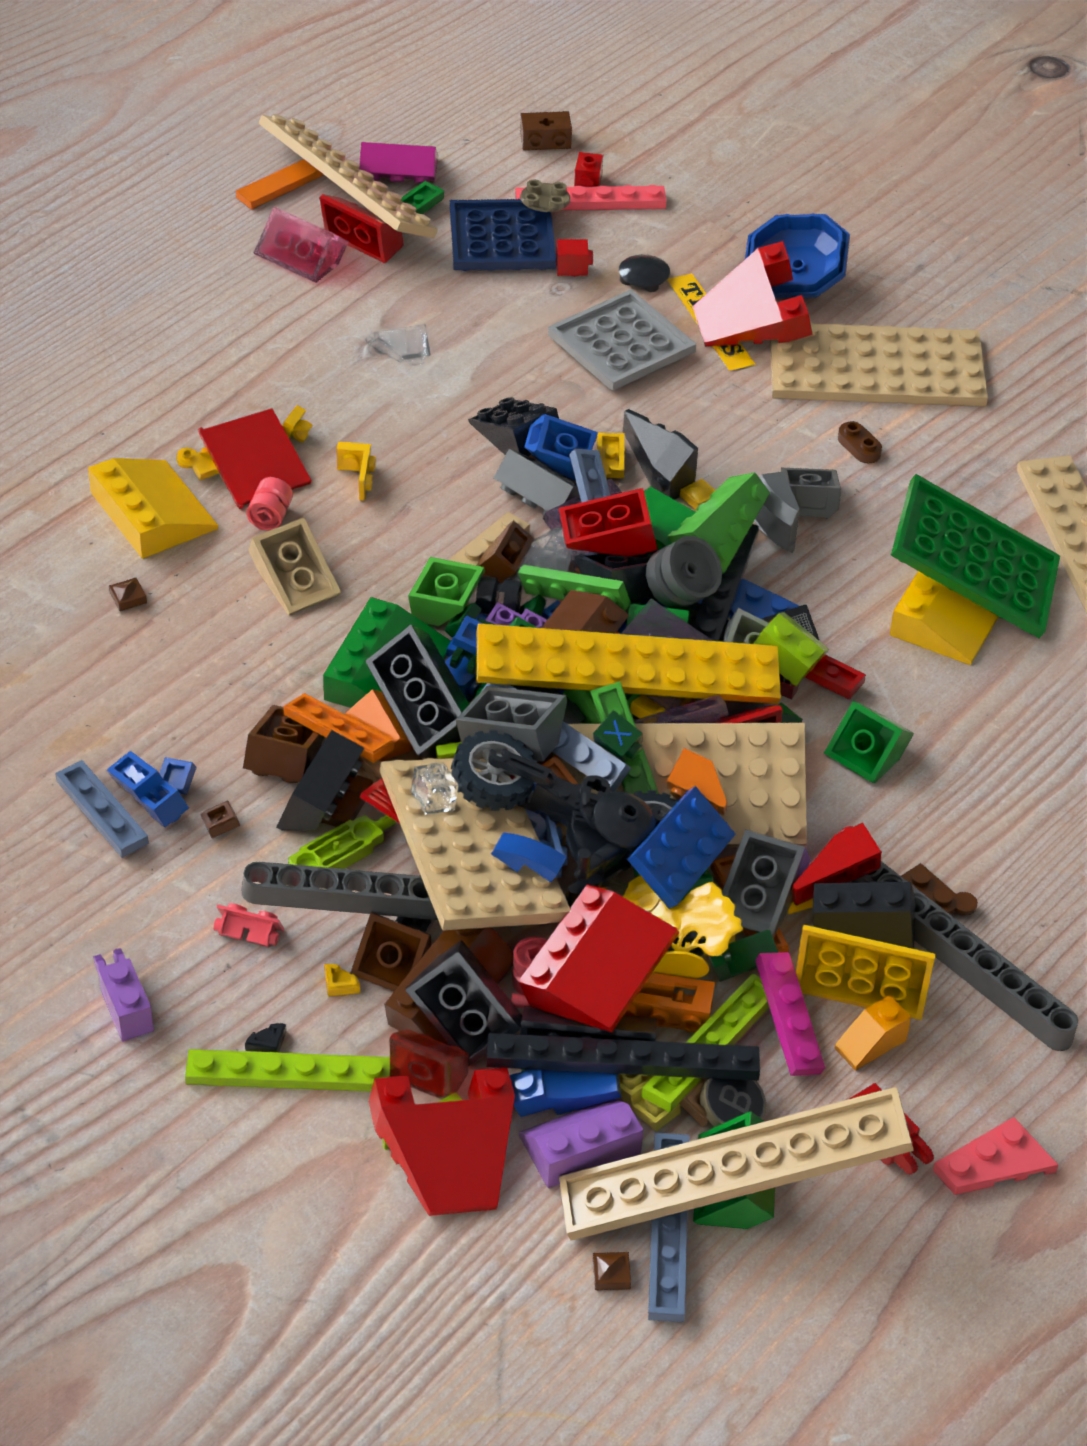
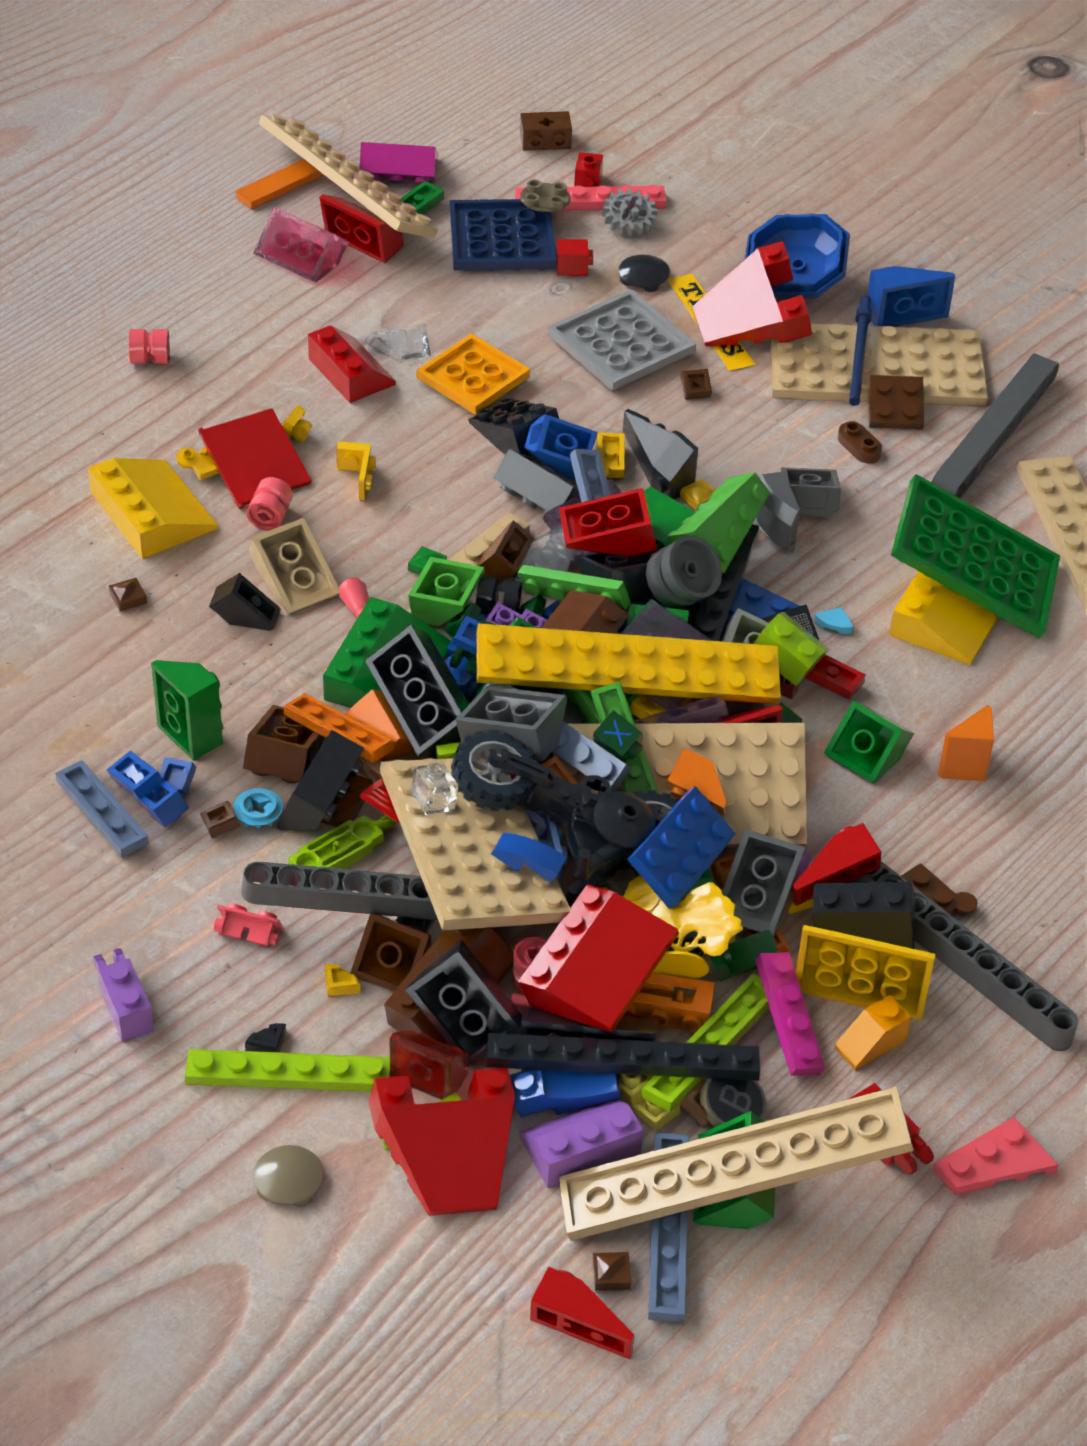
none -> coral wheel [129,329,170,364]
none -> green slope [151,660,224,761]
none -> black slope [209,573,281,631]
none -> medium azure gear [233,788,283,830]
none -> dark tan dish [253,1145,323,1207]
none -> red slope [308,325,396,403]
none -> coral cone [339,578,369,618]
none -> green tile [408,546,447,575]
none -> light orange plate [416,333,530,415]
none -> red slope [530,1267,634,1360]
none -> light grey gear [602,188,658,237]
none -> reddish brown tile [681,369,712,399]
none -> medium azure tile [814,607,854,635]
none -> dark blue bar [849,295,872,406]
none -> blue slope [867,266,955,327]
none -> reddish brown plate [868,375,924,429]
none -> dark grey beam [931,353,1059,498]
none -> orange slope [938,705,994,781]

